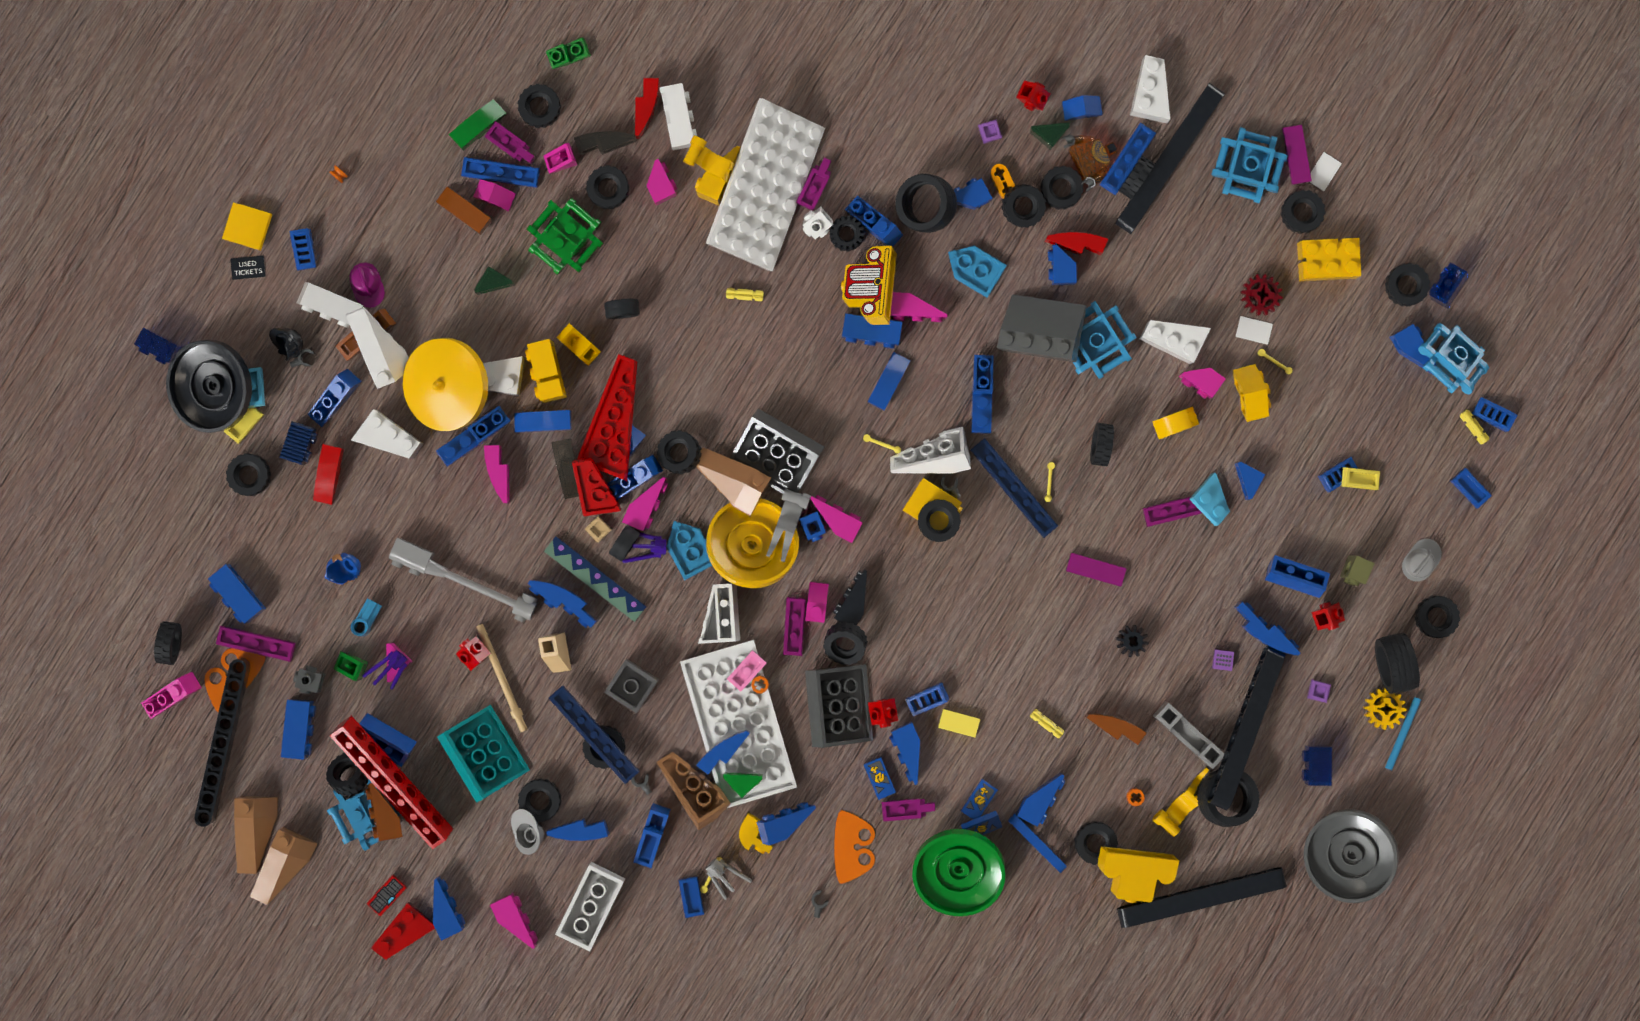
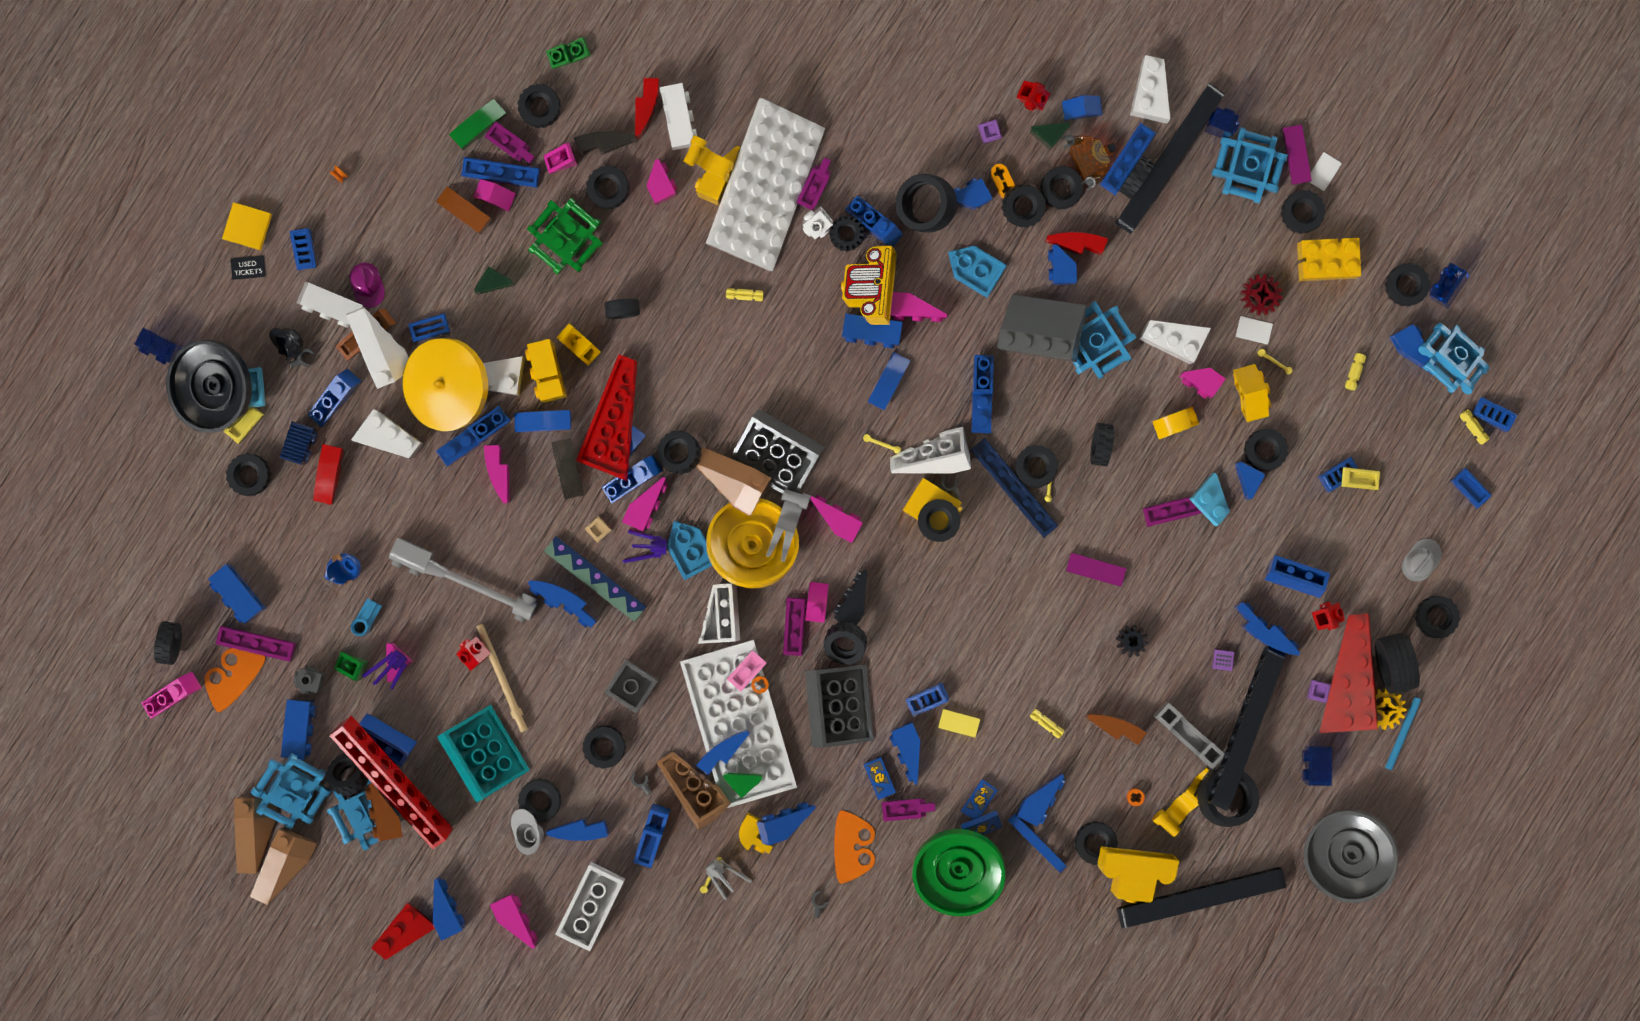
black beam [194,658,250,827] -> none
tile [366,874,407,917] -> none
tan slope [538,632,572,673] -> none
dark blue tile [549,685,640,784] -> none
red wing [572,458,622,516] -> none
black tyre [609,525,640,561] -> none
blue tile [679,876,704,918] -> none
blue brick [799,512,826,542] -> none
red brick [868,698,898,728] -> none
olive brick [1340,555,1375,586] -> none
none -> dark azure brick [251,753,331,830]
none -> blue tile [408,313,451,343]
none -> black tyre [1015,445,1058,488]
none -> clear blue brick [1204,107,1240,138]
none -> black tyre [1244,429,1288,471]
none -> red wing [1319,614,1378,733]
none -> light yellow axle [1345,353,1366,391]

